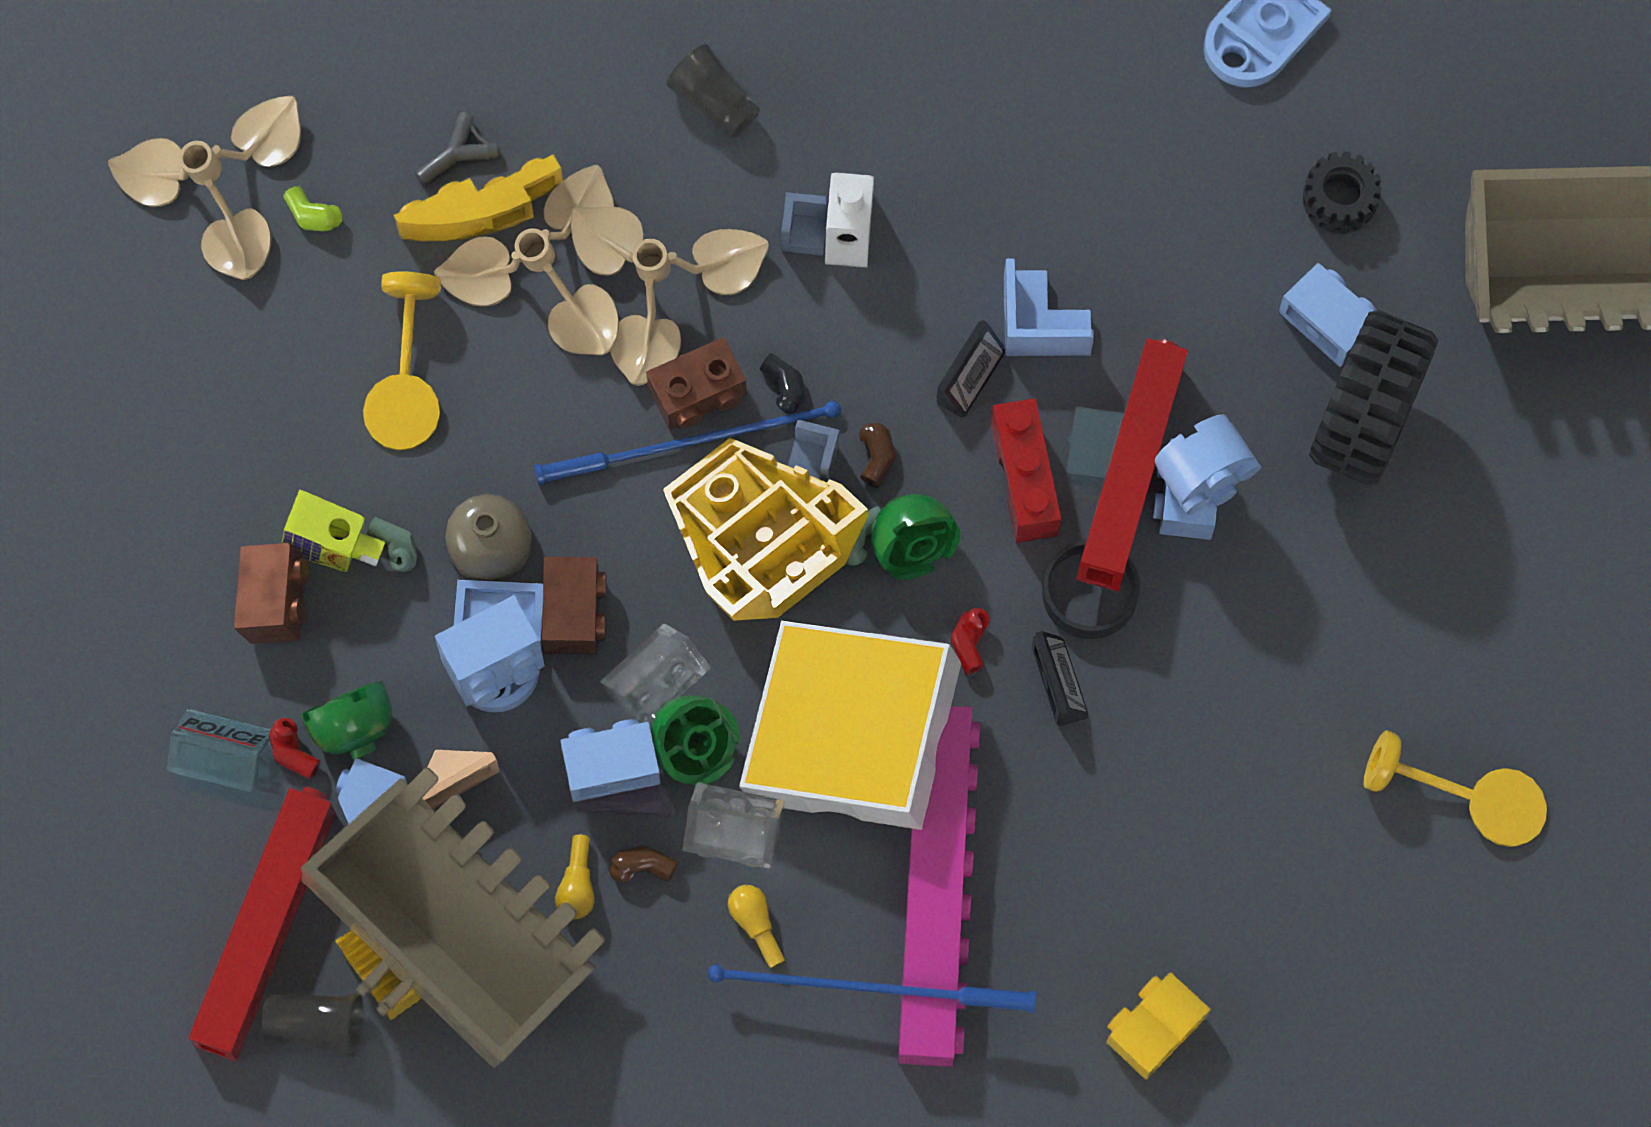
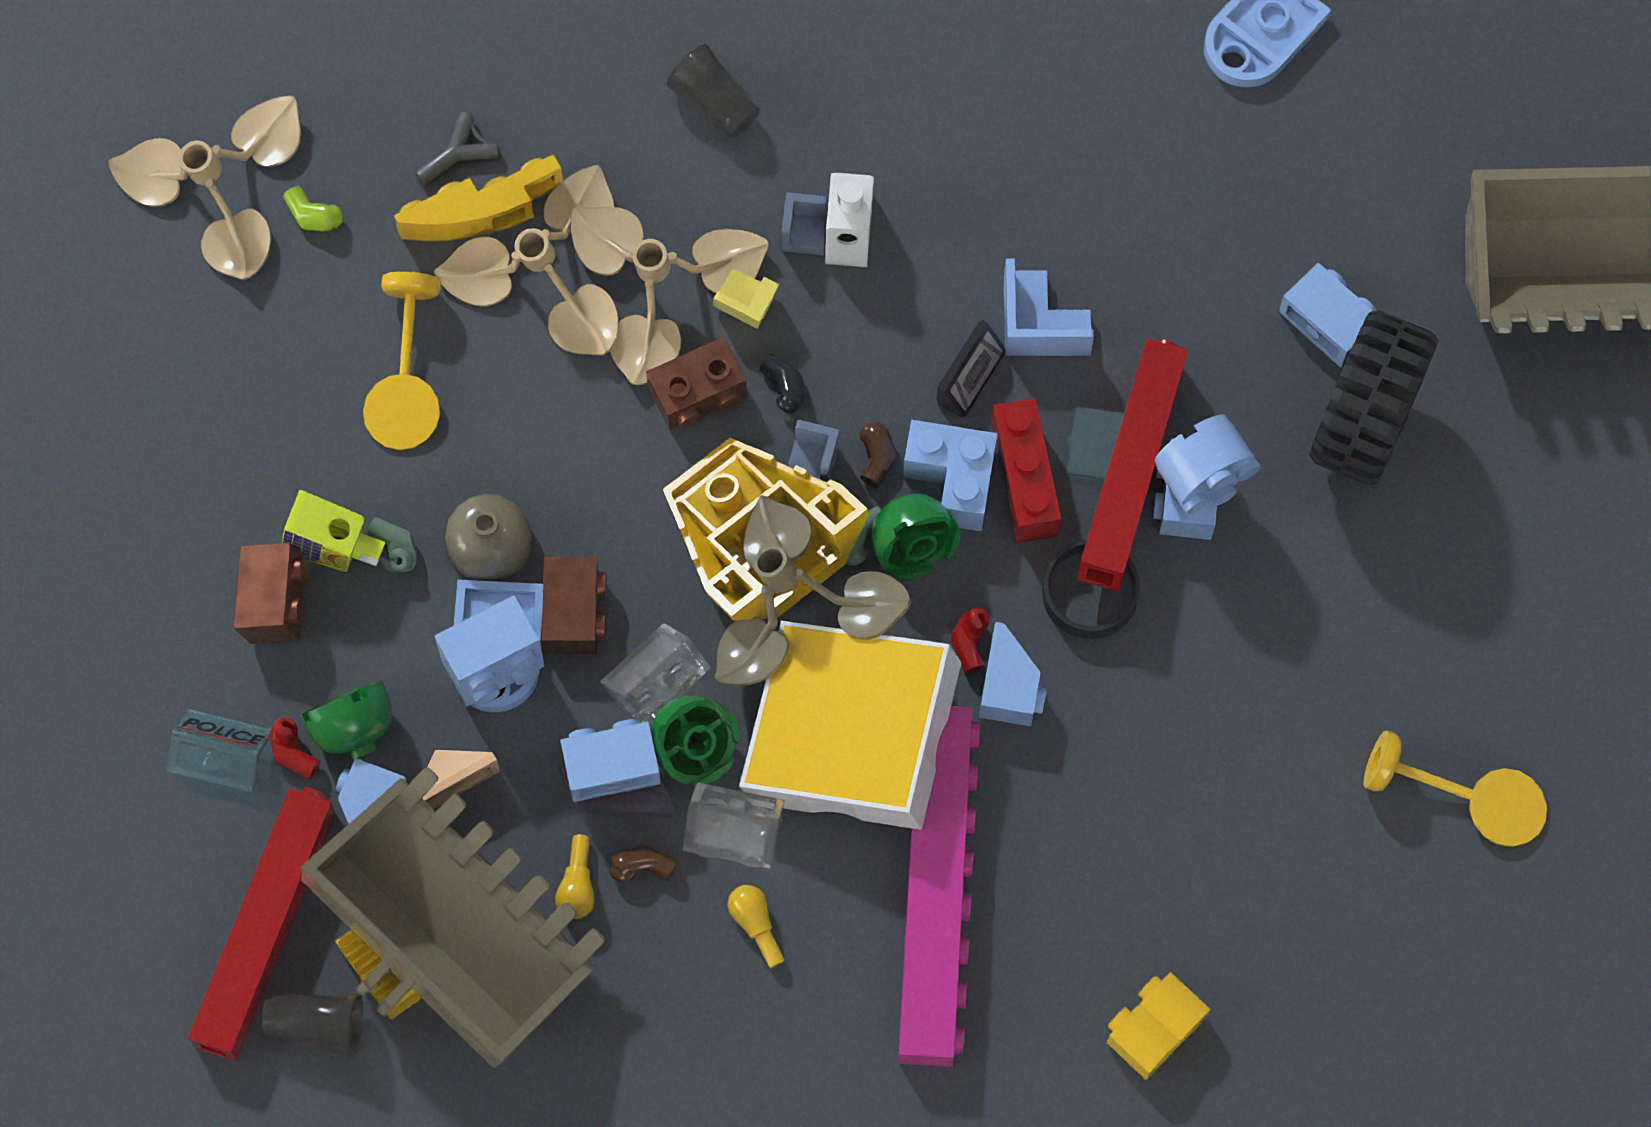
blue piece [534,401,841,486] -> none
blue piece [707,964,1037,1014] -> none
black slope [1031,631,1088,726] -> none
black tyre [1302,151,1382,234] -> none
none -> light yellow panel [712,269,779,329]
none -> dark tan plant [714,495,911,686]
none -> light blue brick [903,420,997,531]
none -> light blue slope [979,622,1047,726]

